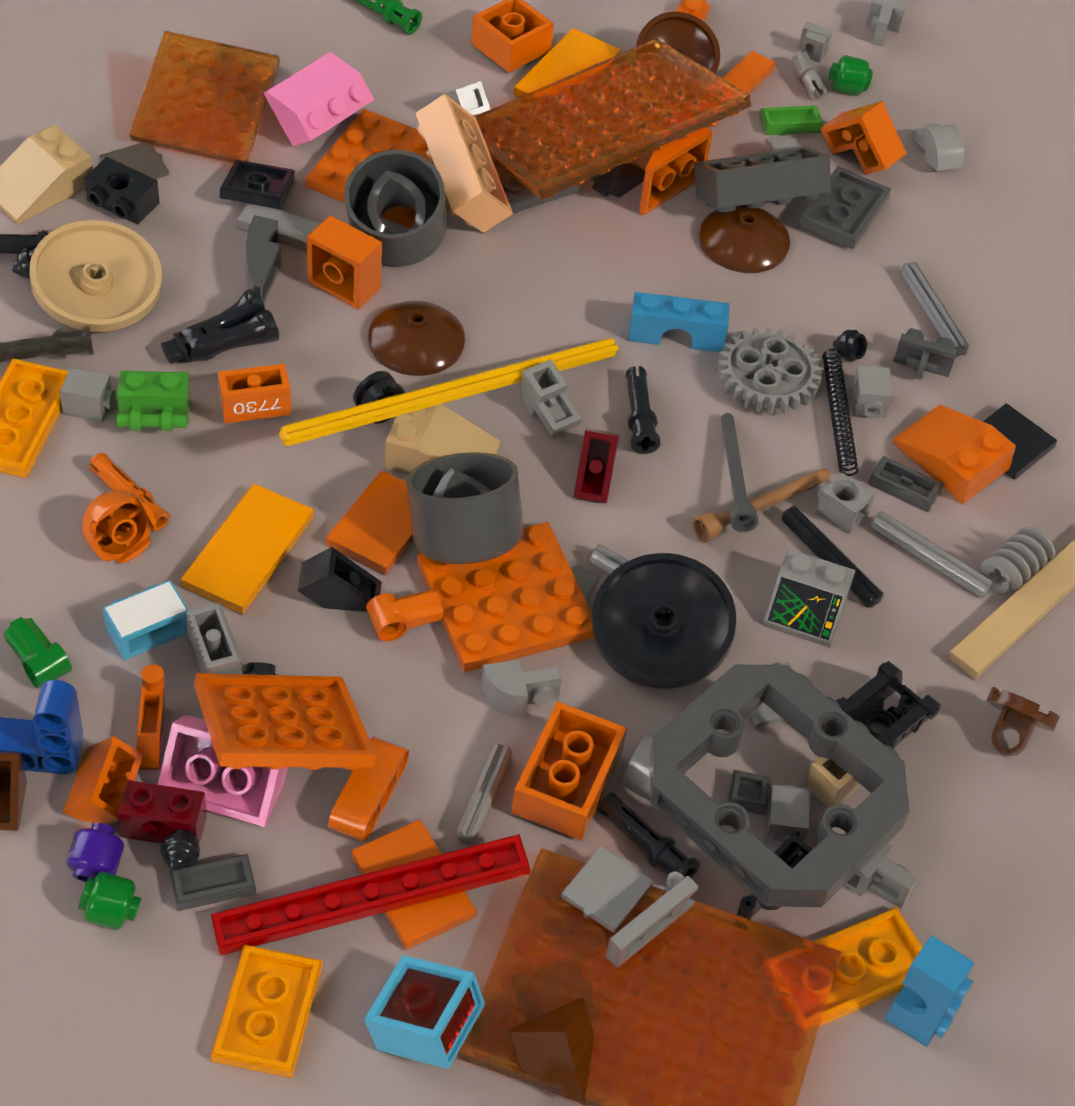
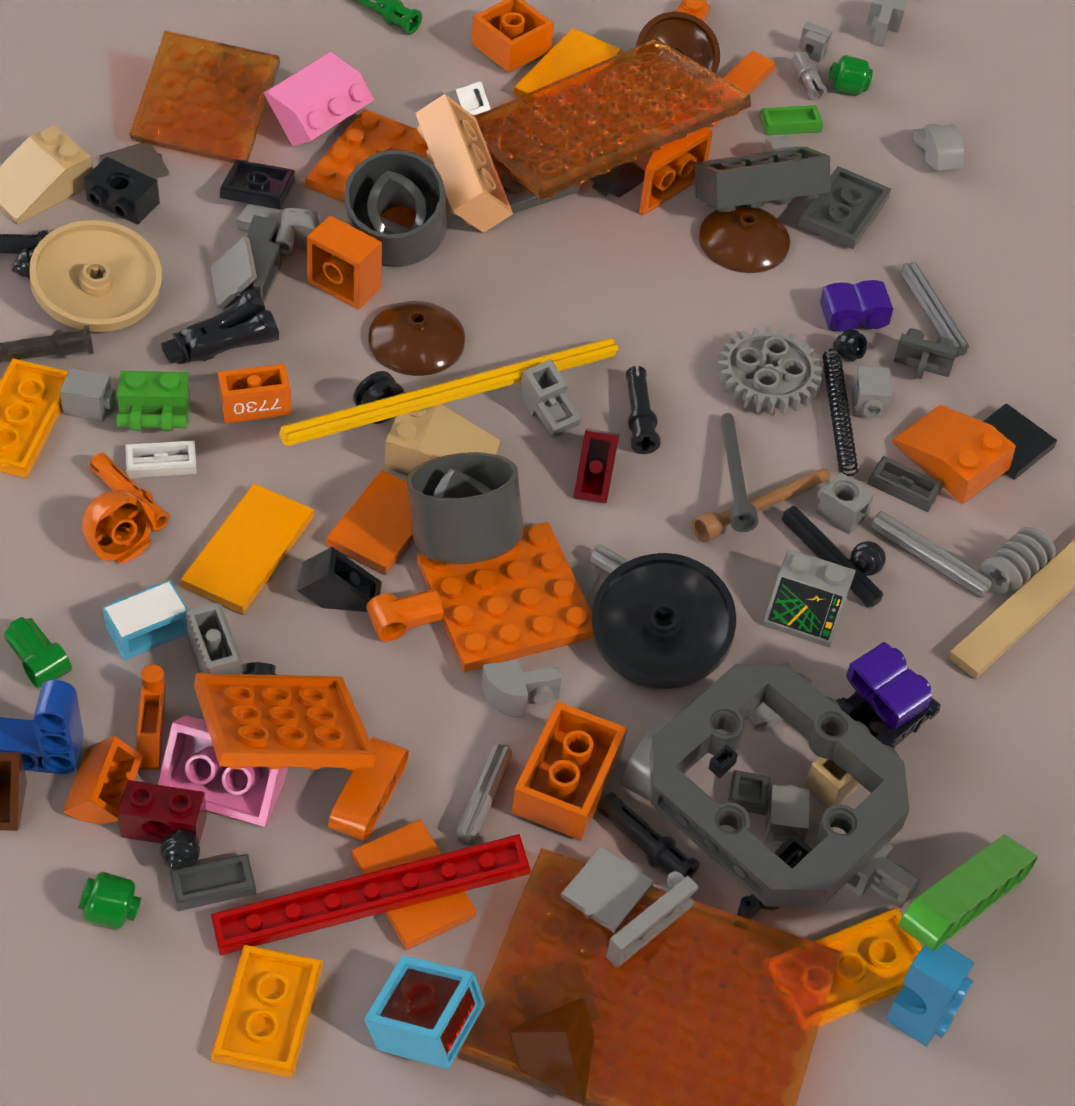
dark purple head [66,823,124,883] -> none
dark azure arch [628,292,730,352] -> none
orange brick [820,101,907,175] -> none
reddish brown tile [986,687,1060,756] -> none
none -> white tile [125,440,197,478]
none -> light grey piece [210,236,257,309]
none -> light grey piece [275,208,319,254]
none -> black piece [708,744,738,778]
none -> dark purple brick [820,280,893,332]
none -> dark purple brick [846,642,933,730]
none -> black plate [850,541,886,576]
none -> bright green beam [898,834,1038,952]

